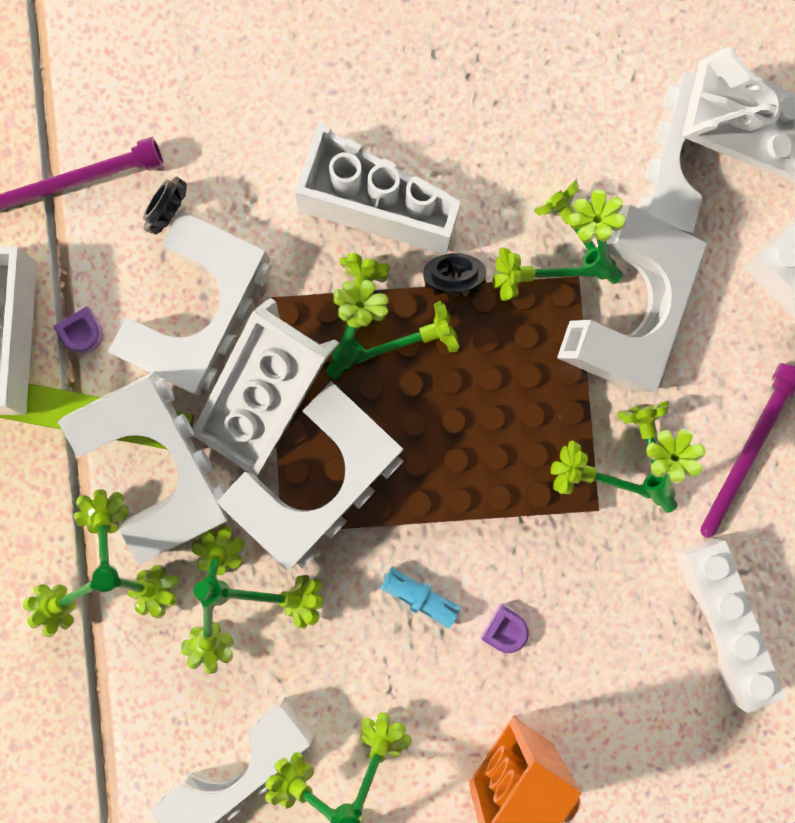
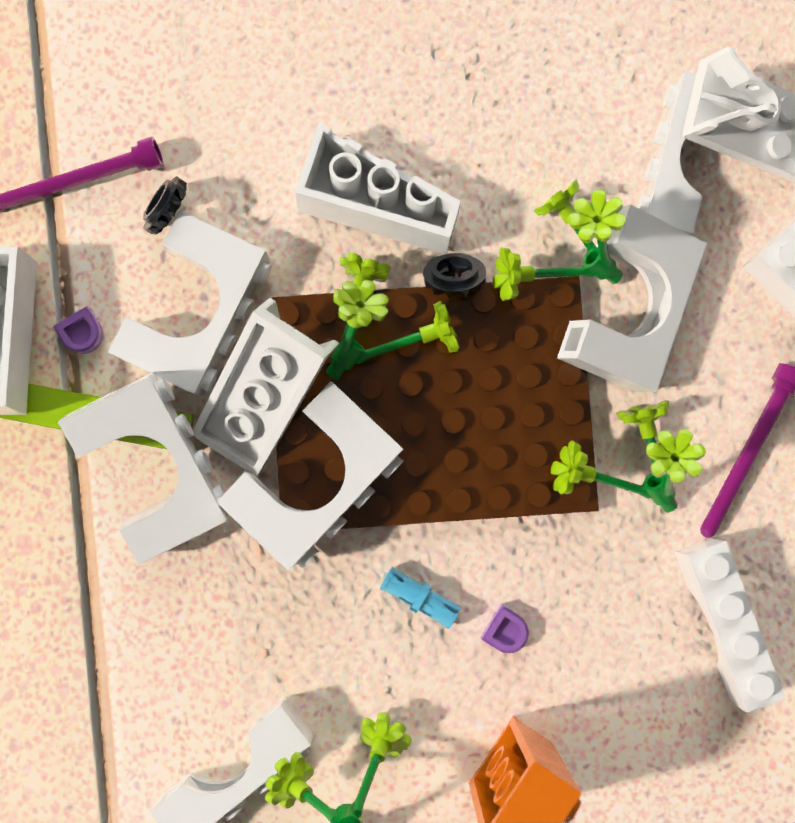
lime plant [23,489,179,637] -> none
lime plant [180,525,323,674] -> none

